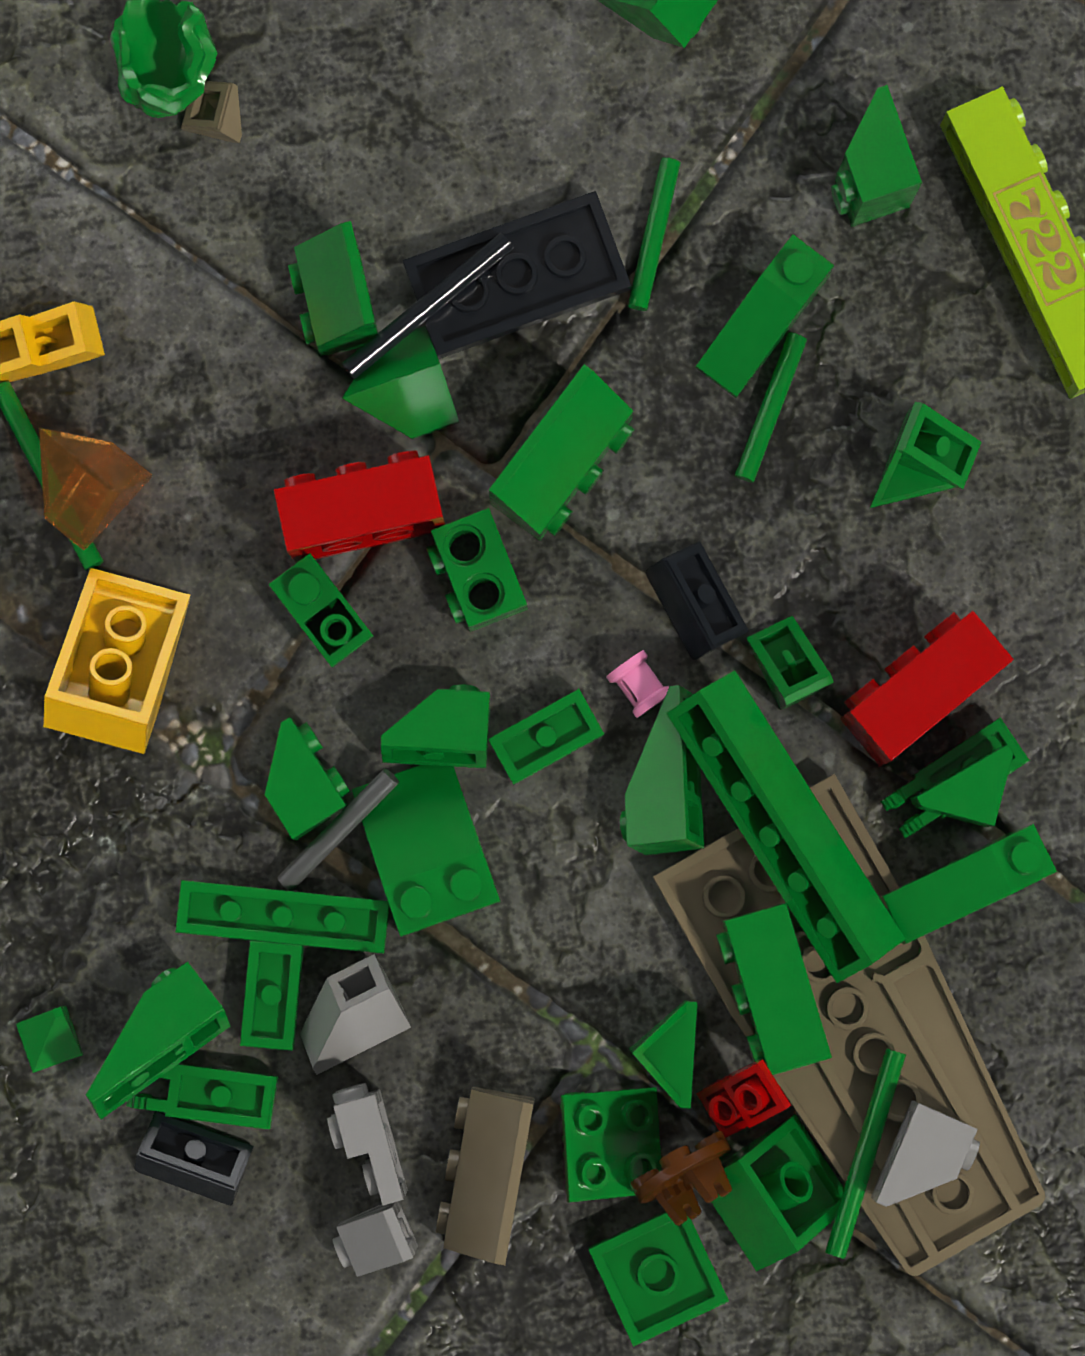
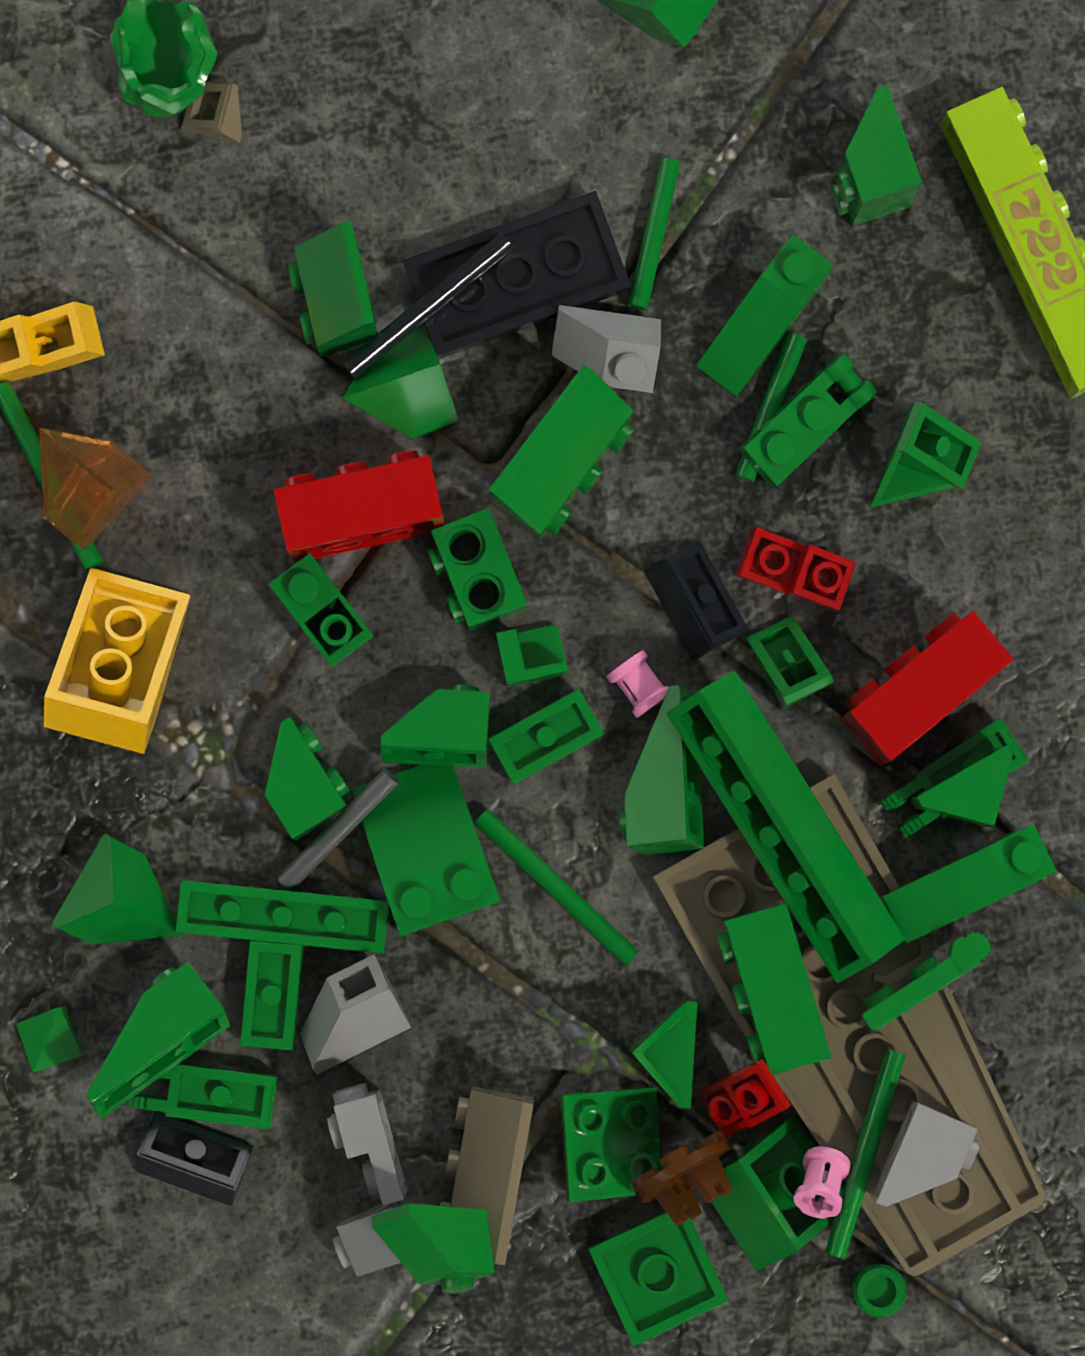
none -> green slope [52,833,182,945]
none -> green slope [371,1203,495,1293]
none -> green bar [474,808,639,966]
none -> green panel [496,625,569,688]
none -> light grey slope [552,305,661,393]
none -> red slope [734,527,856,611]
none -> green plate [738,352,878,488]
none -> bright pink bush [794,1146,851,1219]
none -> green tile [852,1262,907,1318]
none -> green hinge [859,931,992,1034]

